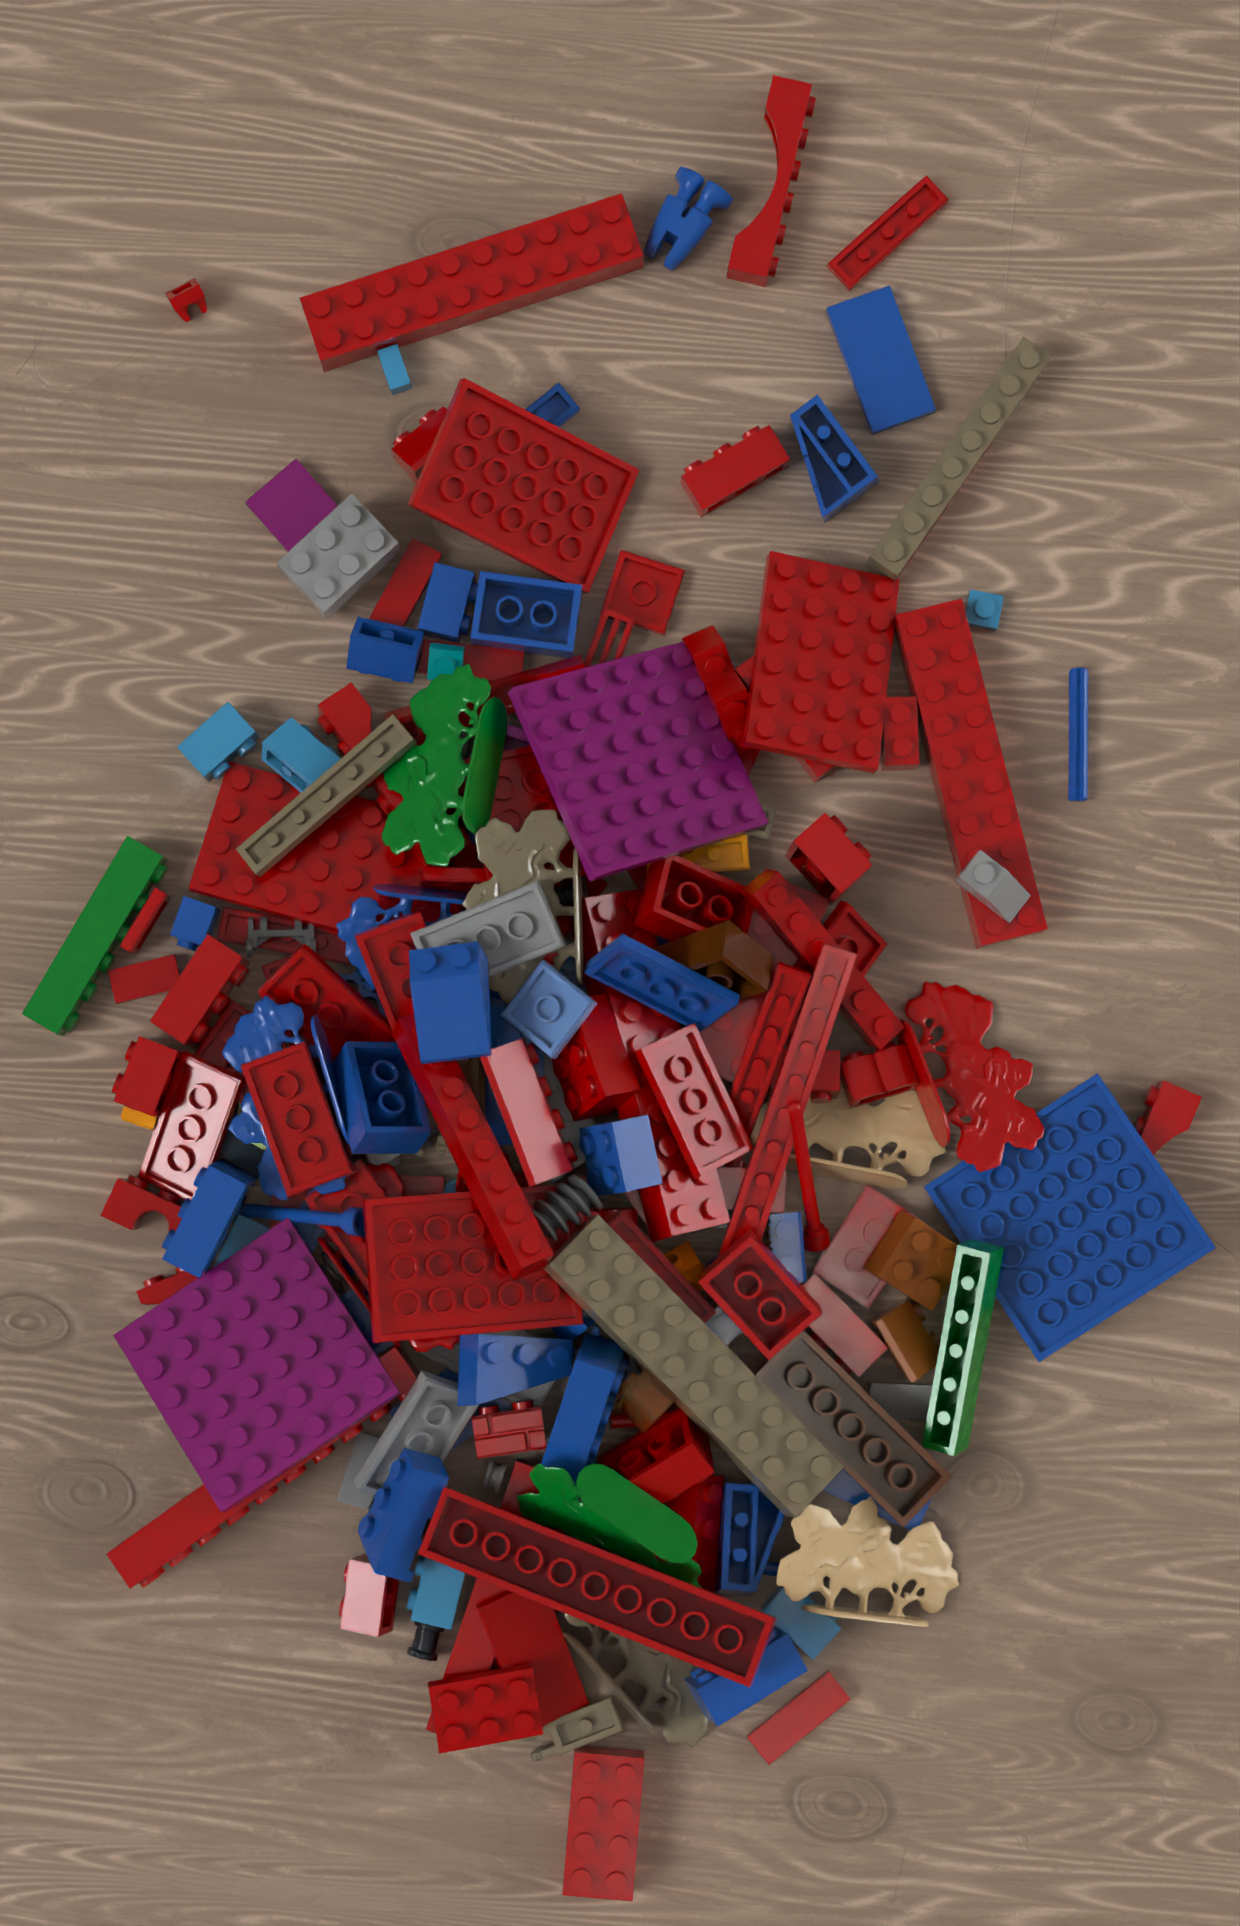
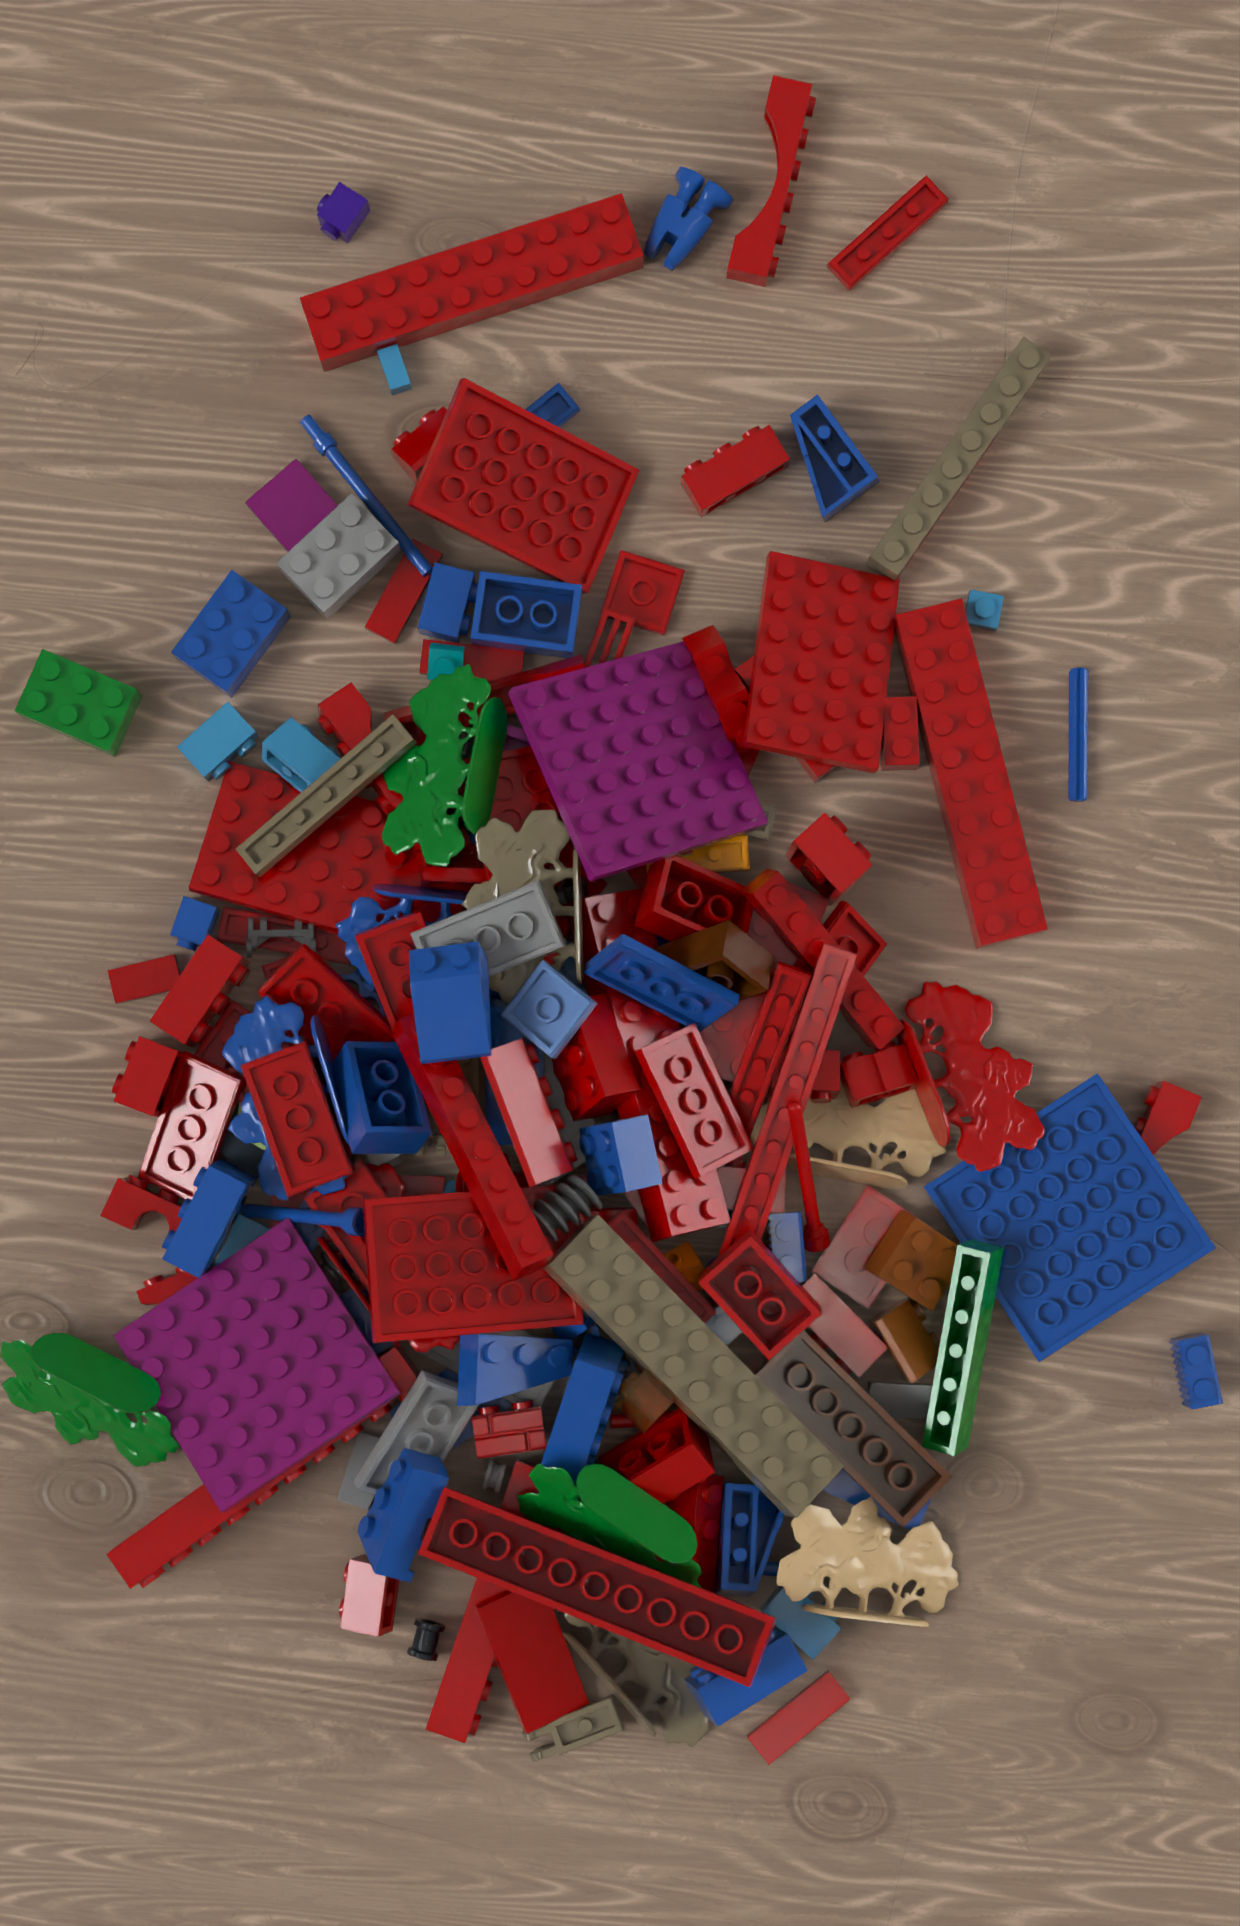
green brick [22,836,168,1036] -> none
red tile [120,887,170,955] -> none
light orange tile [120,1106,158,1130] -> none
red tile [165,278,207,322] -> none
blue brick [346,617,424,684] -> none
dark azure brick [406,1555,465,1630] -> none
red plate [428,1663,544,1754] -> none
red brick [562,1745,644,1901] -> none
blue tile [826,285,936,435] -> none
light grey slope [954,850,1031,923] -> none
none -> green plant [0,1333,180,1467]
none -> green brick [15,649,143,757]
none -> blue brick [171,570,291,698]
none -> blue bar [300,414,433,577]
none -> dark purple brick [317,182,370,243]
none -> blue brick [1168,1333,1223,1409]

